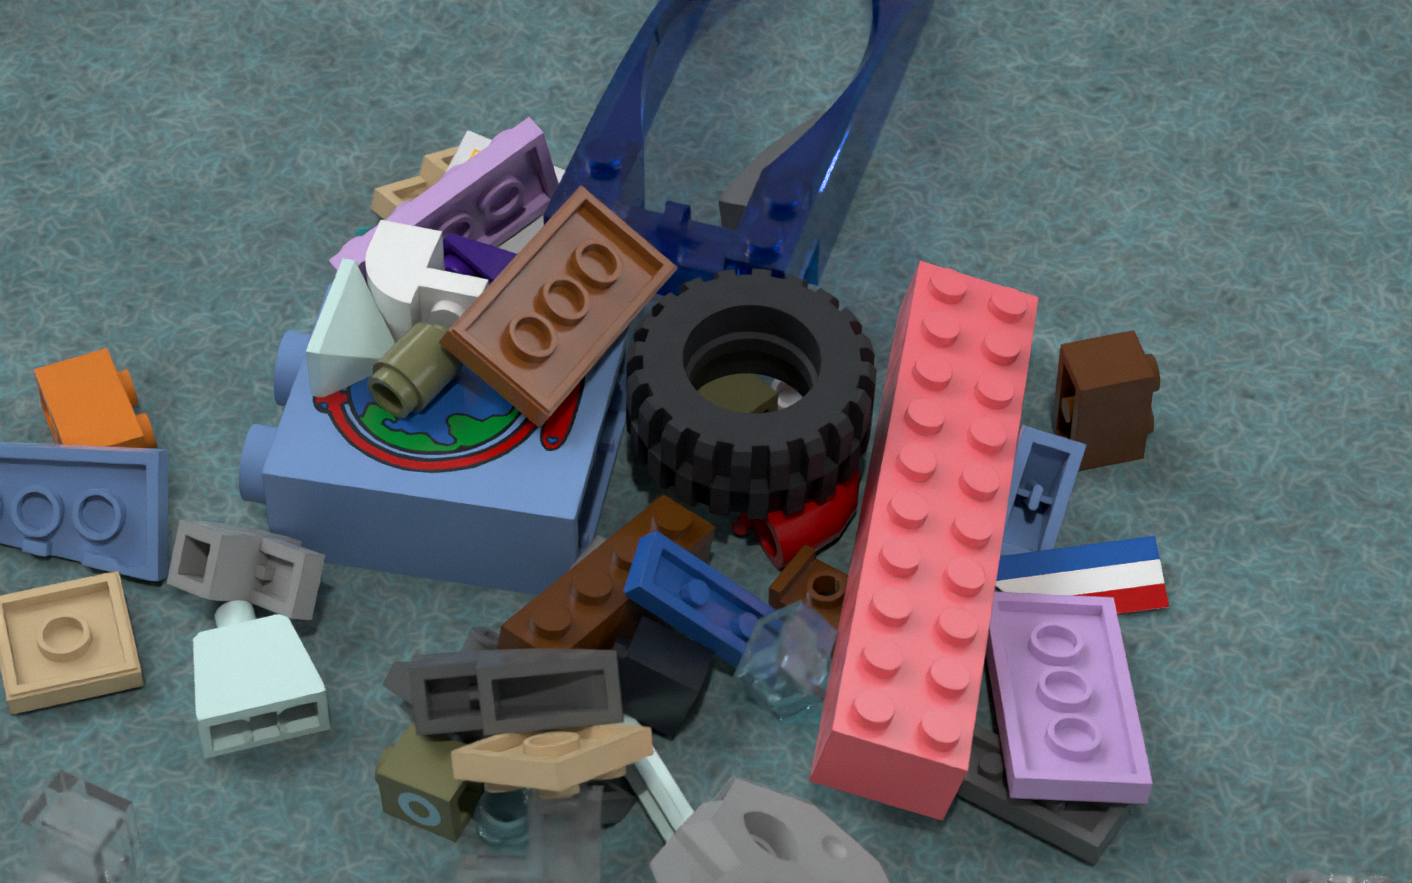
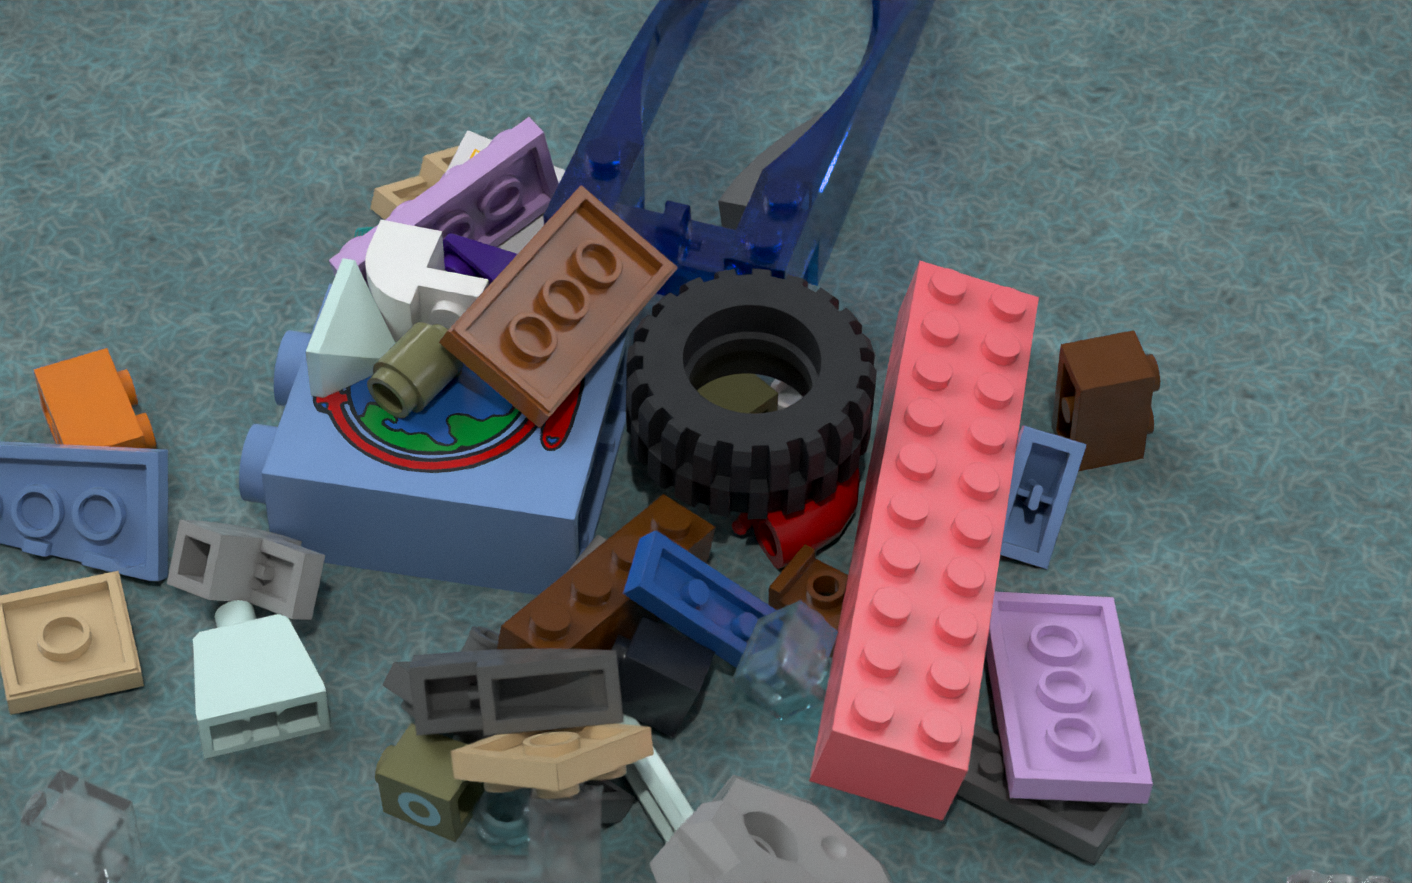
sticker [996,536,1169,614] -> none

